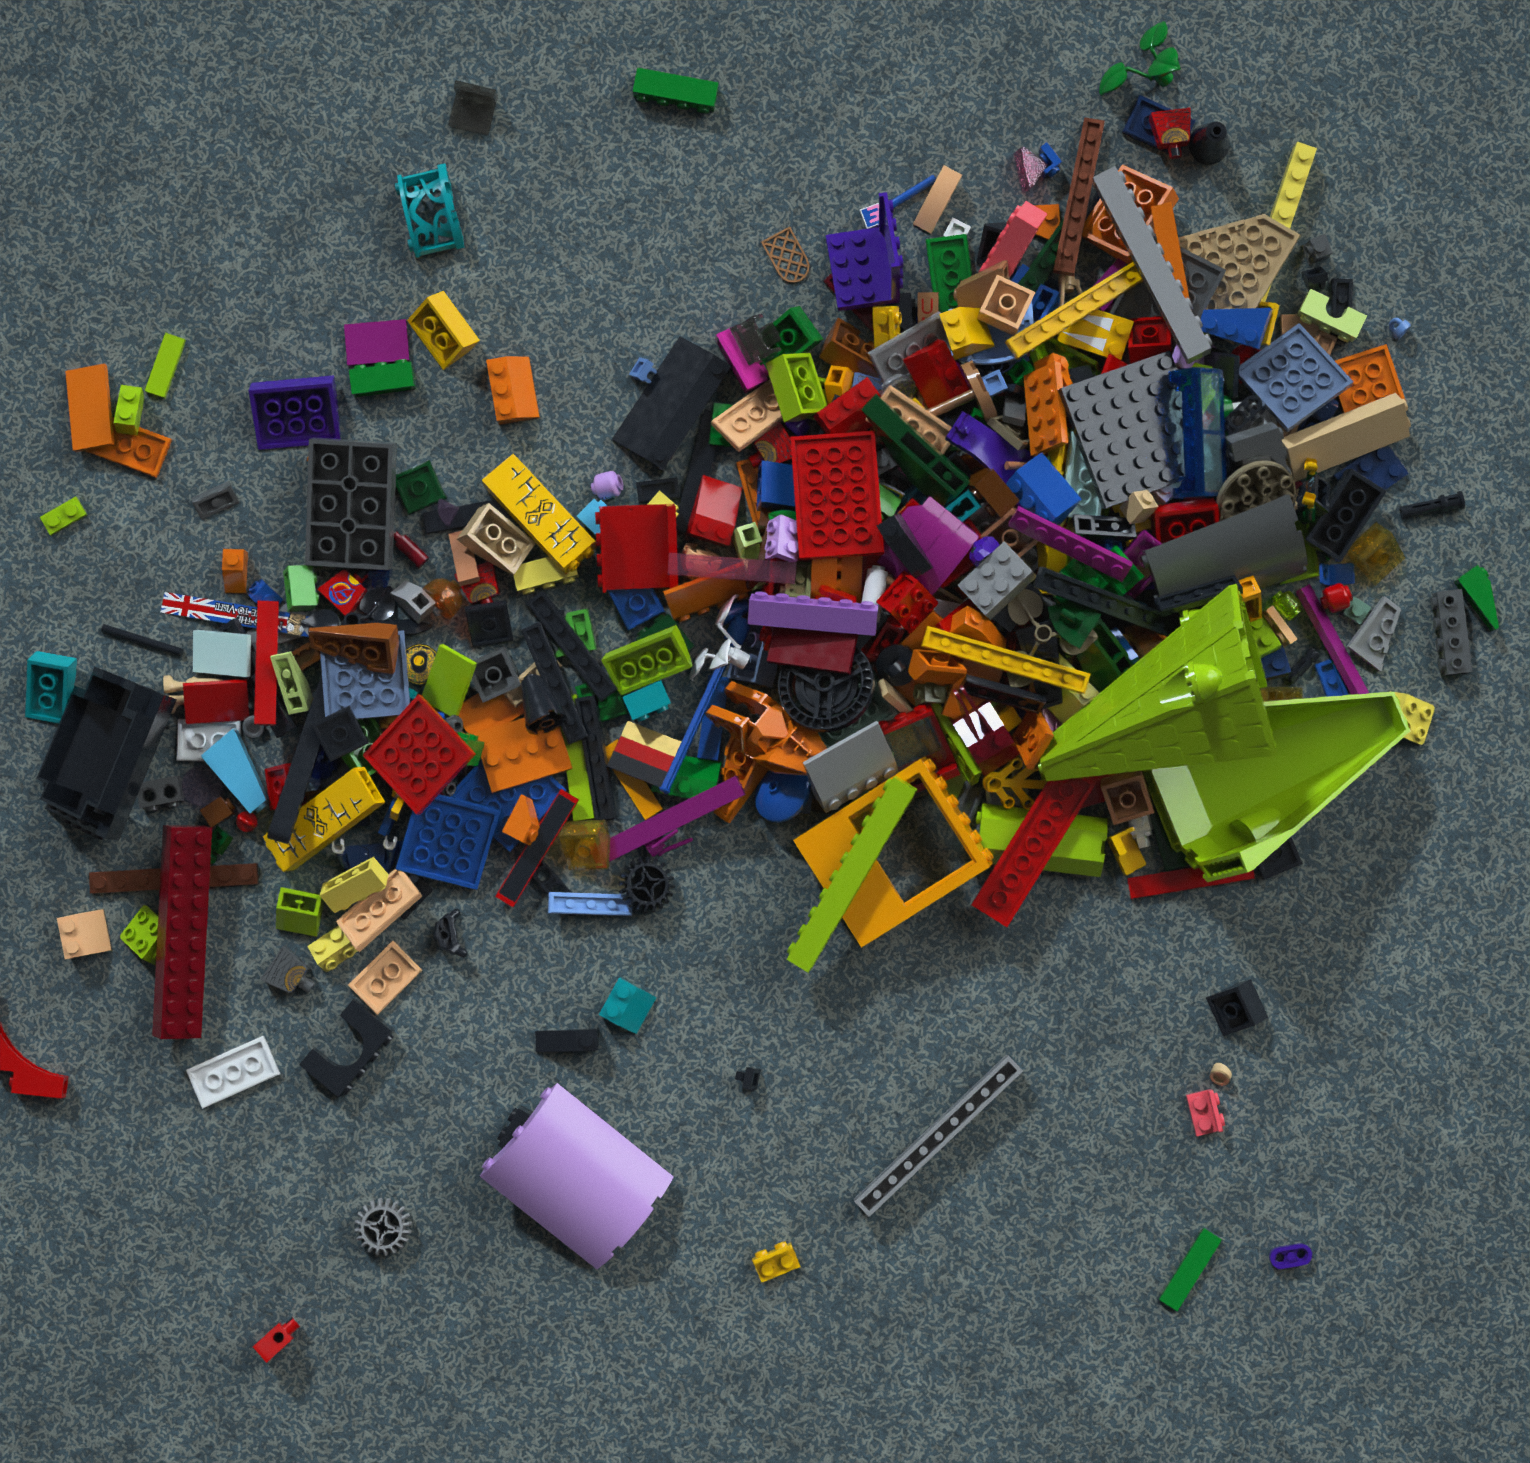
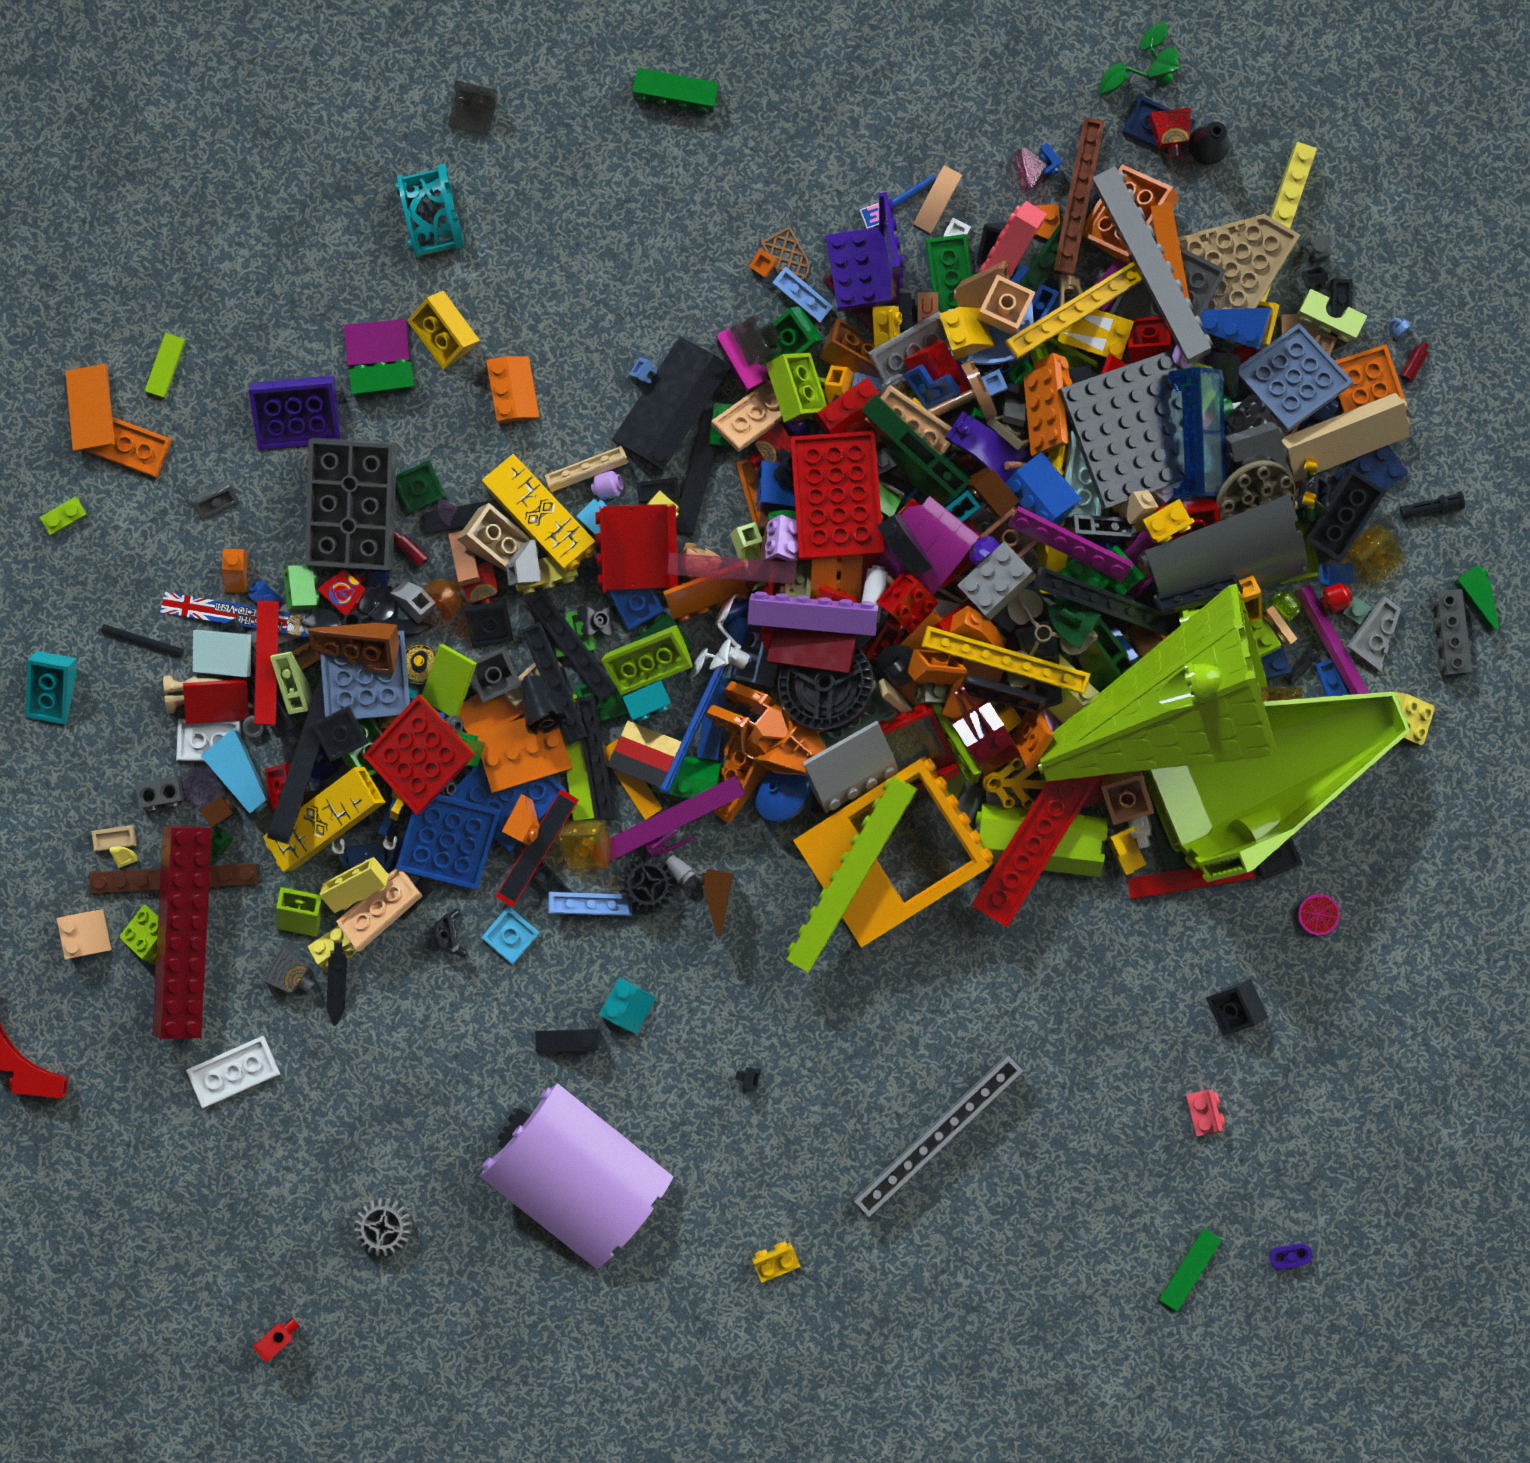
black panel [36,667,177,840] -> none
lime brick [113,385,145,435] -> none
red tile [236,811,258,832] -> none
black arch [299,999,395,1097] -> none
light nougat tile [348,941,422,1015] -> none
red slope [685,475,742,547] -> none
tan tile [1210,1063,1232,1086] -> none
none -> tan tile [91,825,137,852]
none -> light yellow tile [110,847,138,869]
none -> black piece [326,941,347,1026]
none -> medium azure tile [481,906,540,965]
none -> light grey slope [506,540,541,586]
none -> tan tile [545,446,629,492]
none -> black animal [577,606,616,636]
none -> light grey cone [665,855,696,886]
none -> reddish brown slope [700,869,733,936]
none -> orange plate [749,249,778,278]
none -> light blue plate [772,266,833,323]
none -> black animal [774,448,794,490]
none -> blue plate [903,364,960,410]
none -> yellow bracket [1141,499,1195,544]
none -> tile [1297,894,1340,936]
none -> dark red cylinder [1399,341,1429,383]

